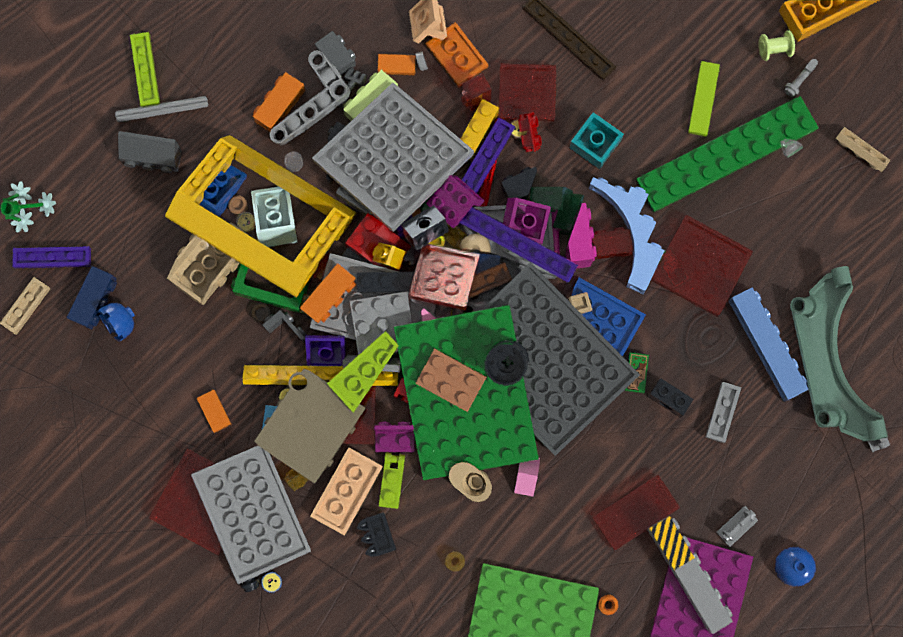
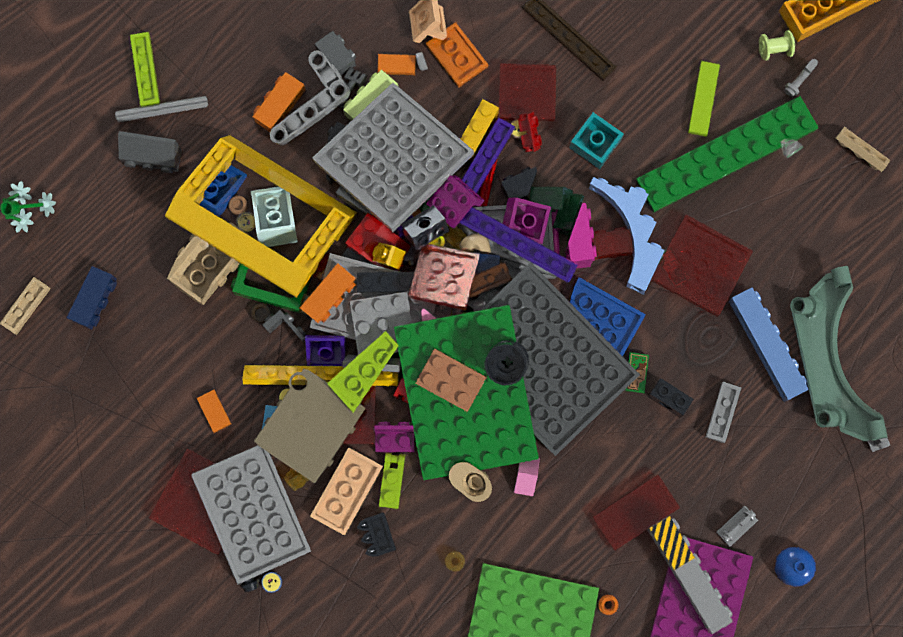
dark purple plate [13,246,91,268] -> none
blue cylinder [97,303,135,342] -> none
clear tile [284,152,304,172] -> none
clear red brick [461,73,492,111] -> none
tan tile [568,292,592,314] -> none

